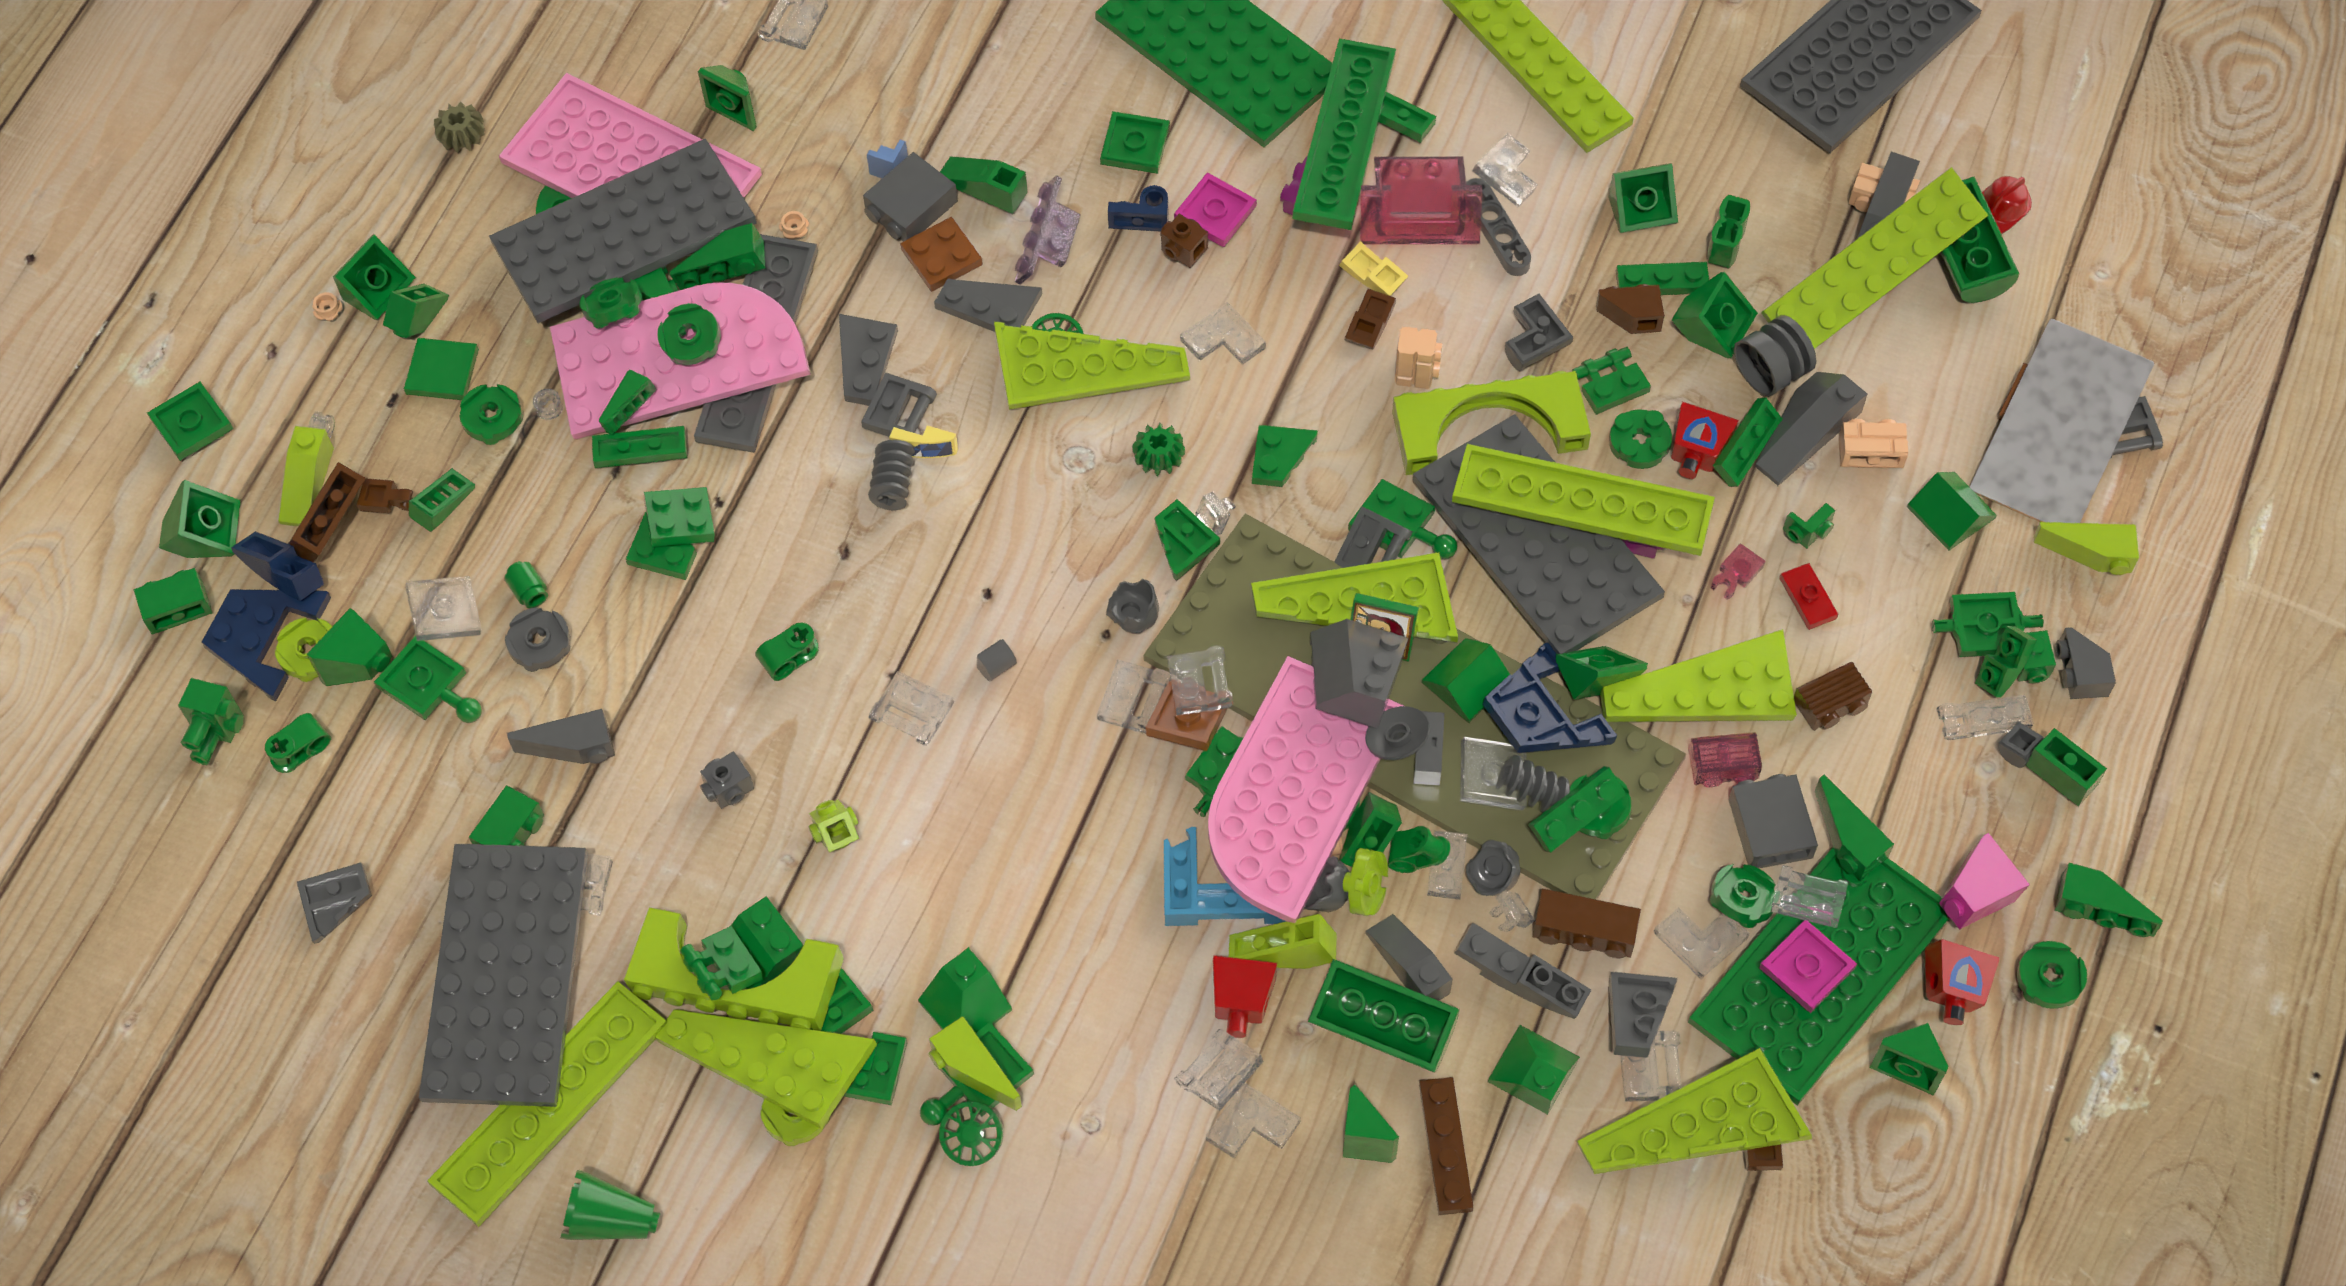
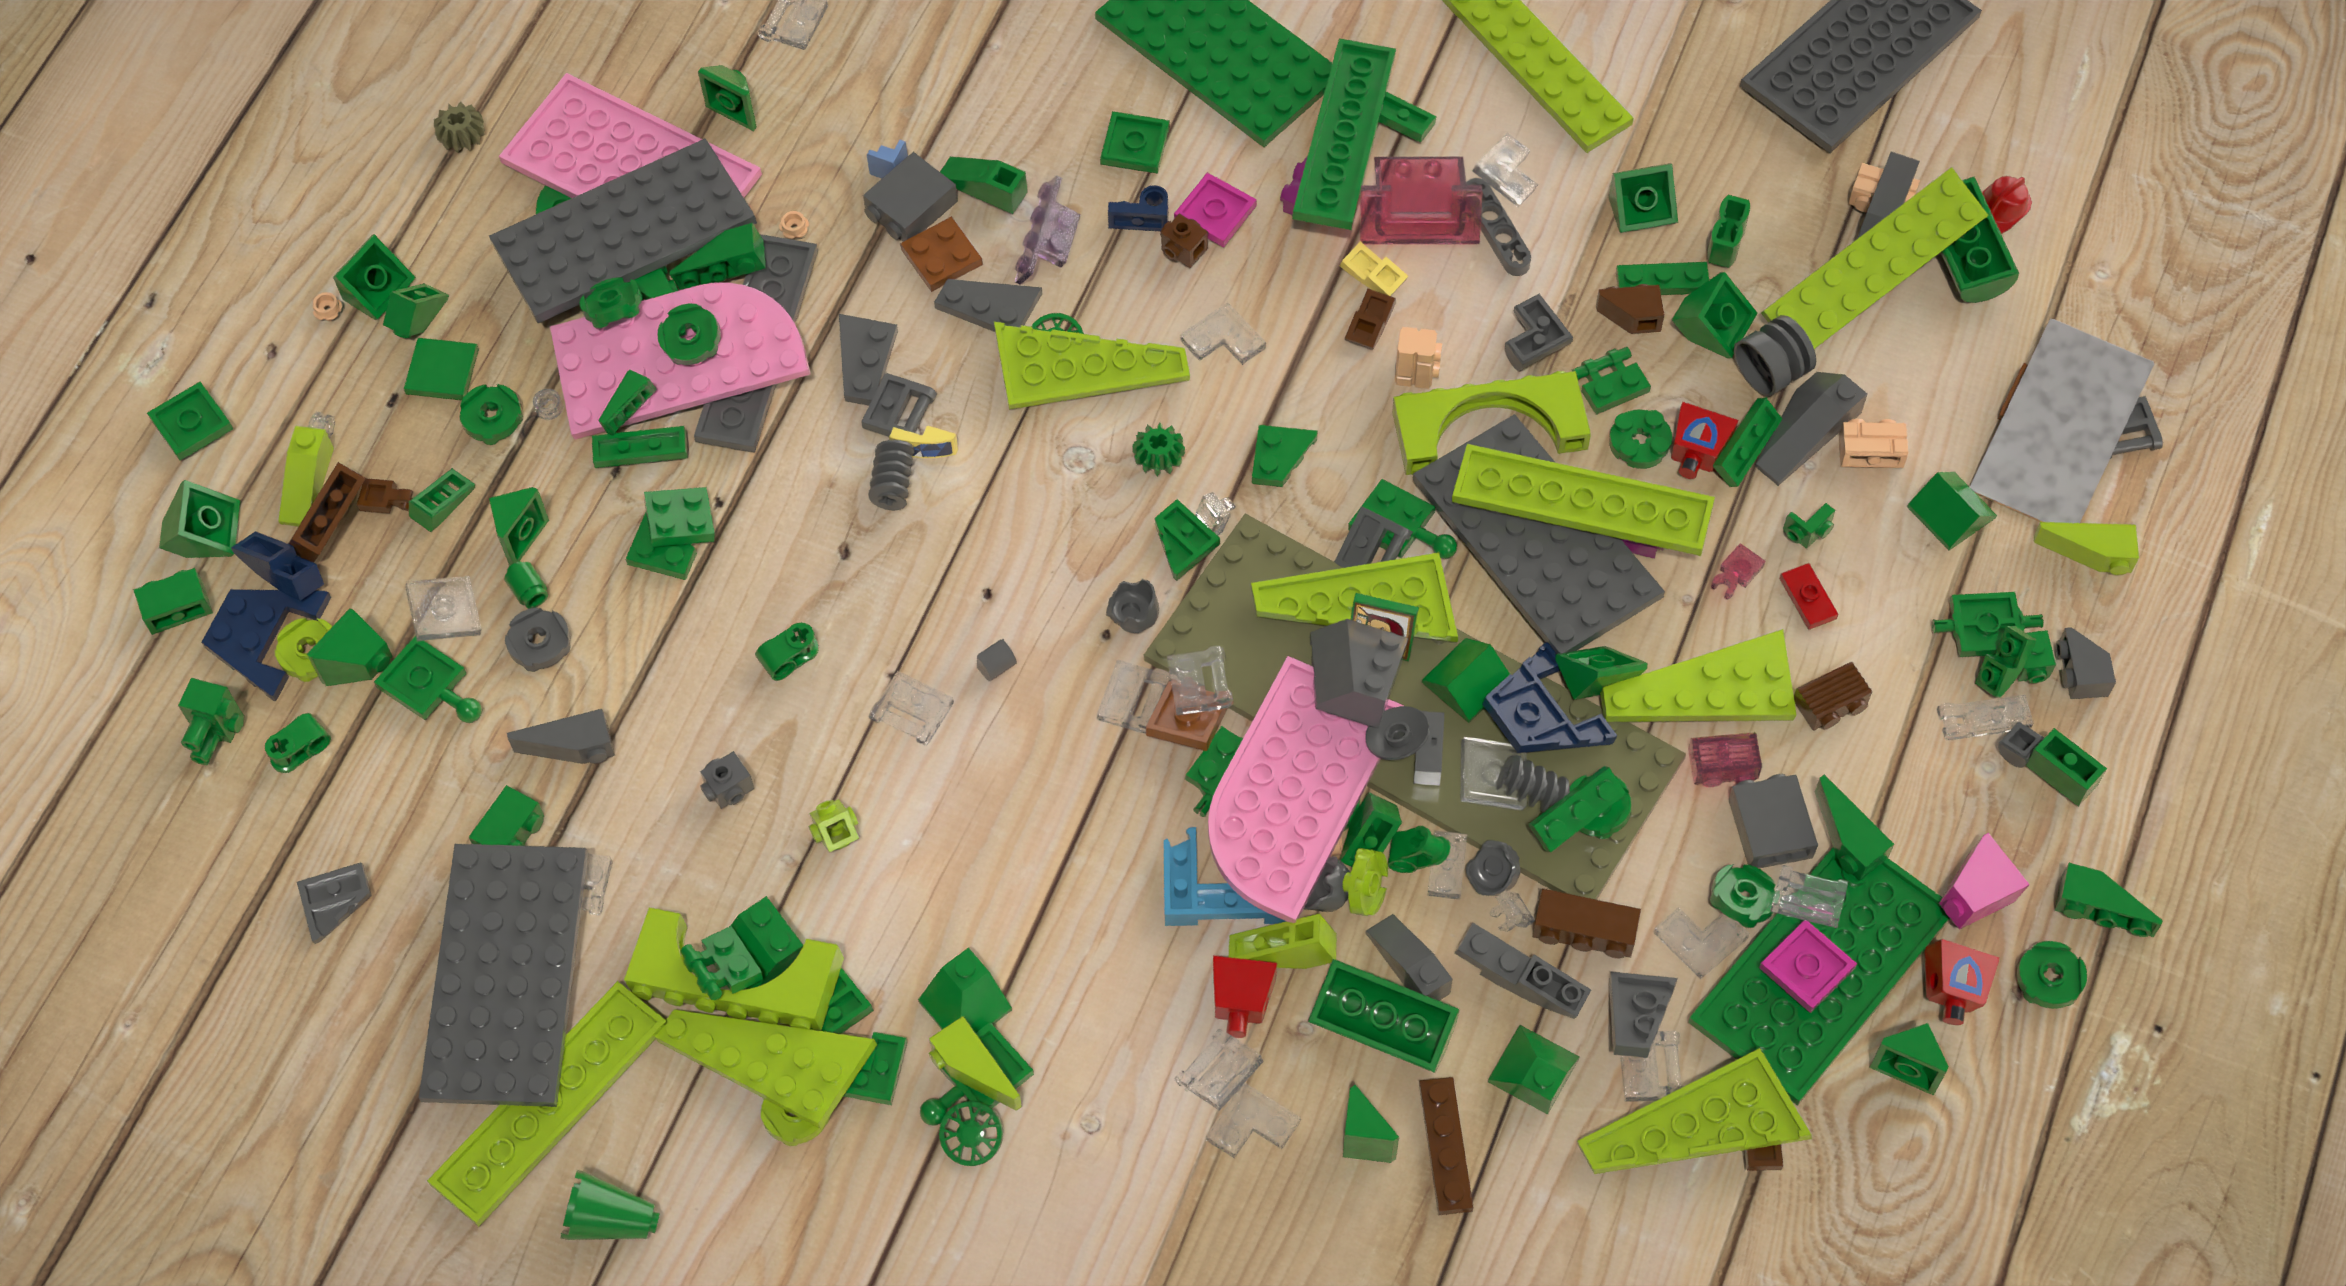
none -> green slope [489,487,549,566]

